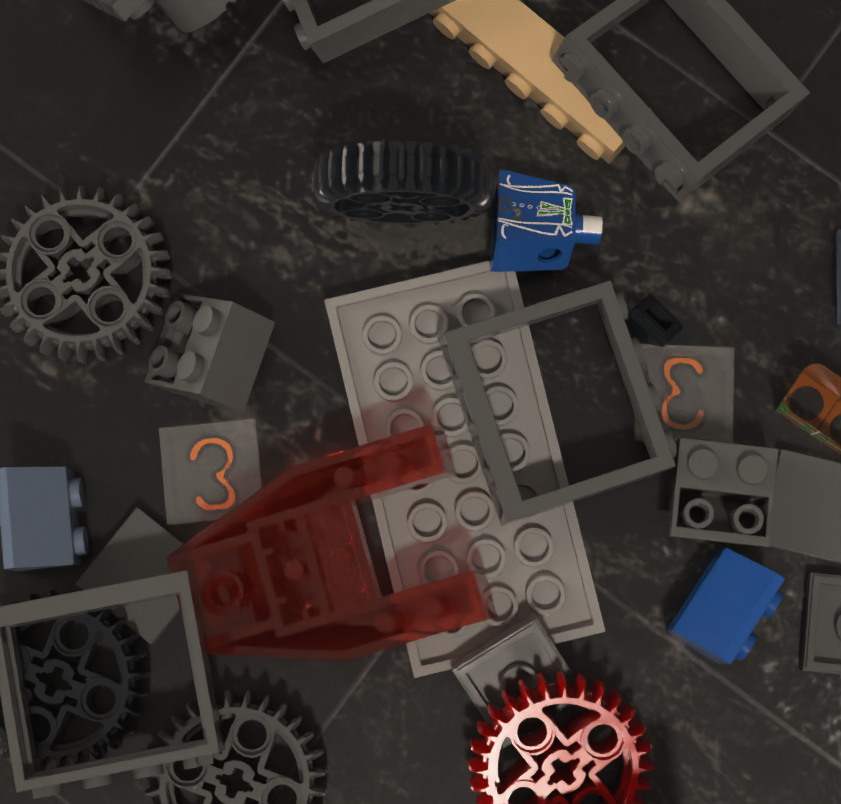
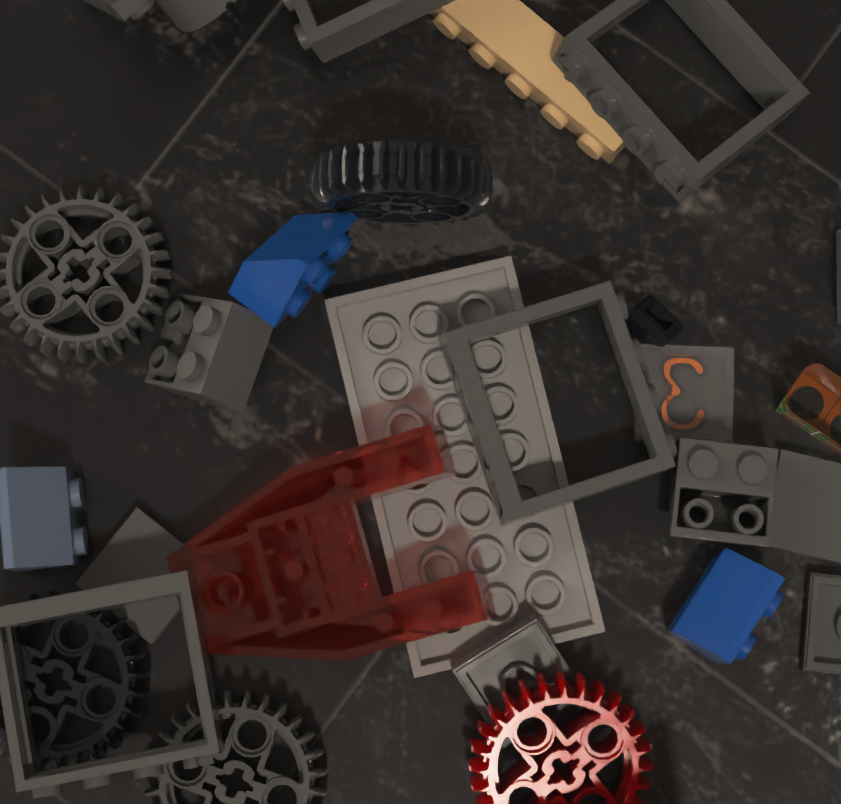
clear tile [159,419,265,525] -> none
blue torso [491,170,603,272] -> none
none -> blue slope [228,212,358,328]

